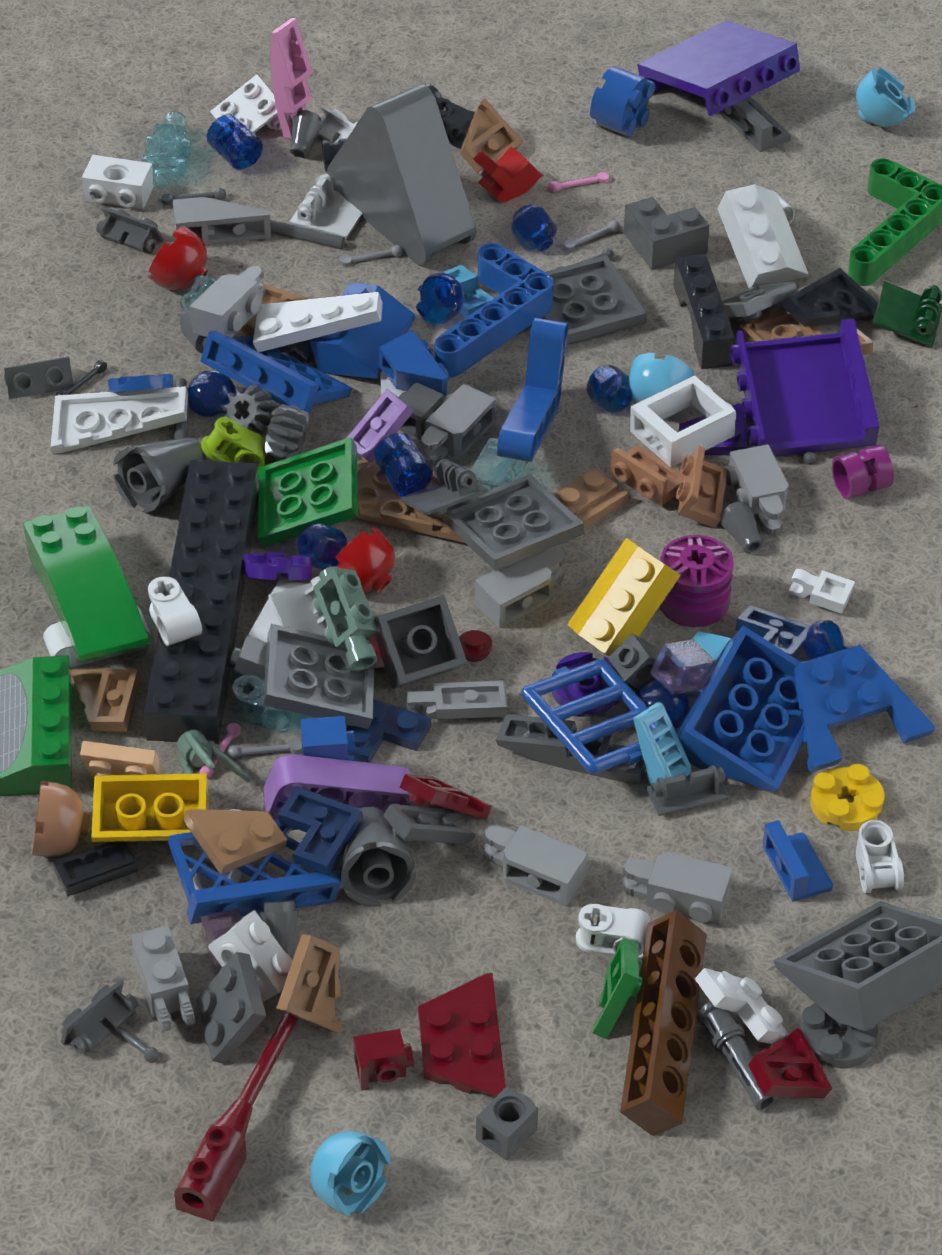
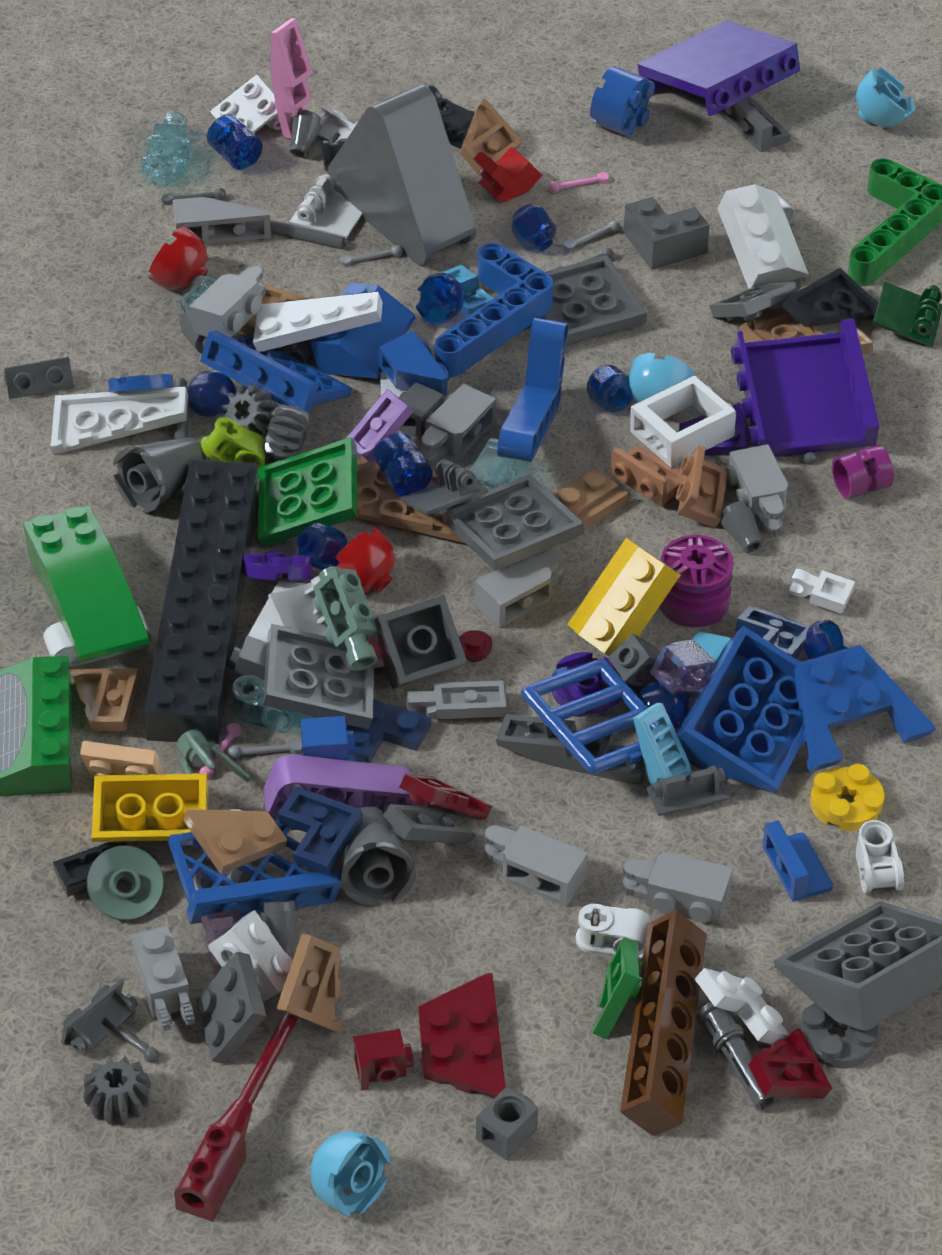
nougat cylinder [32,781,90,857] -> none
black hinge [56,360,107,396] -> none
white brick [82,155,154,209] -> none
dark grey hinge [96,206,164,253] -> none
white piece [148,576,202,646] -> none
black arch [673,254,735,369] -> none
none -> dark grey gear [83,1055,151,1125]
none -> sand green dish [87,846,163,920]

